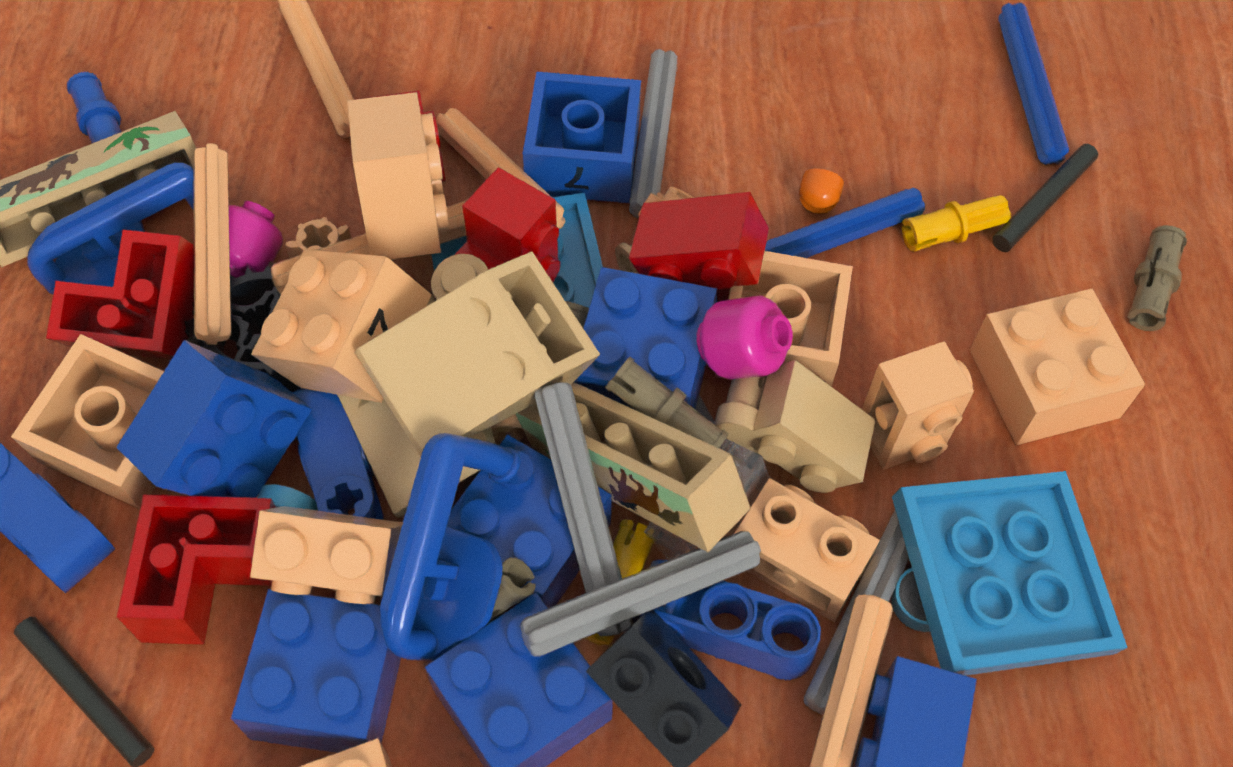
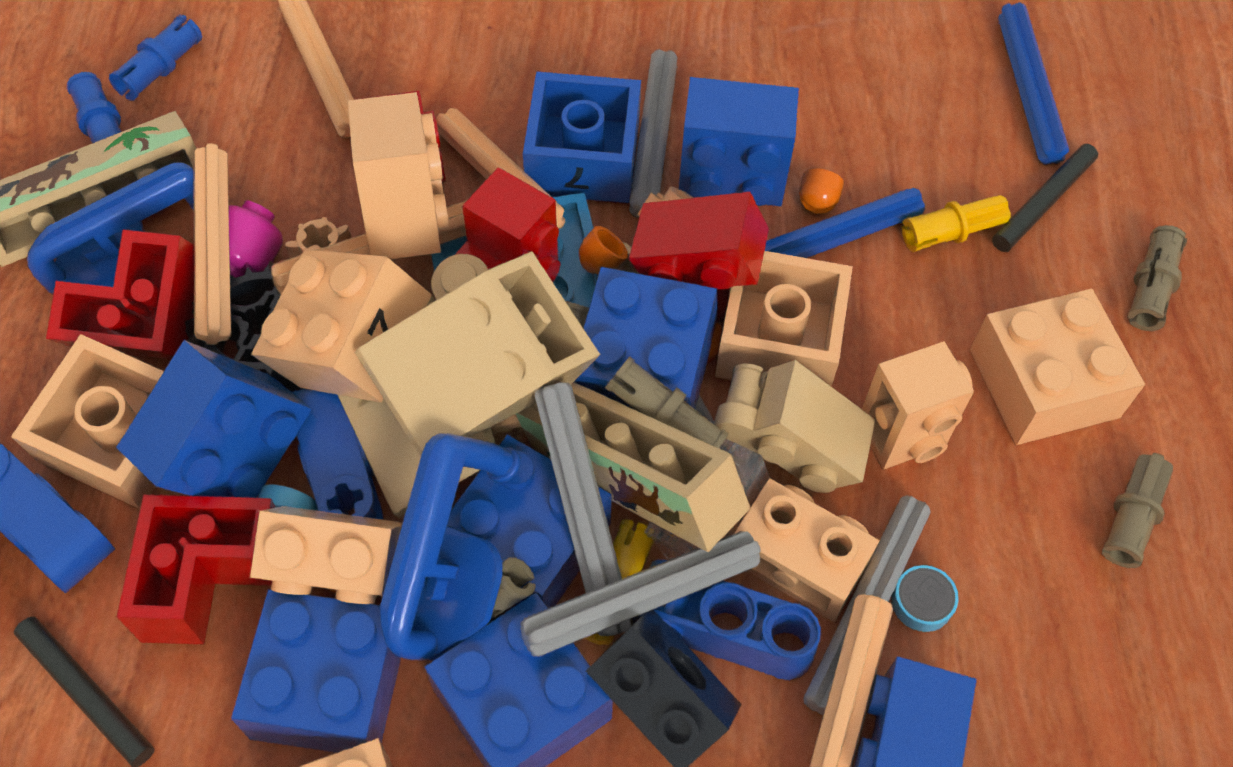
dark pink head [697,295,793,379] -> none
dark azure plate [892,471,1128,676] -> none
none -> blue pin [109,14,202,101]
none -> orange hinge [578,226,628,275]
none -> blue brick [678,77,799,206]
none -> dark tan axle [1102,453,1173,568]

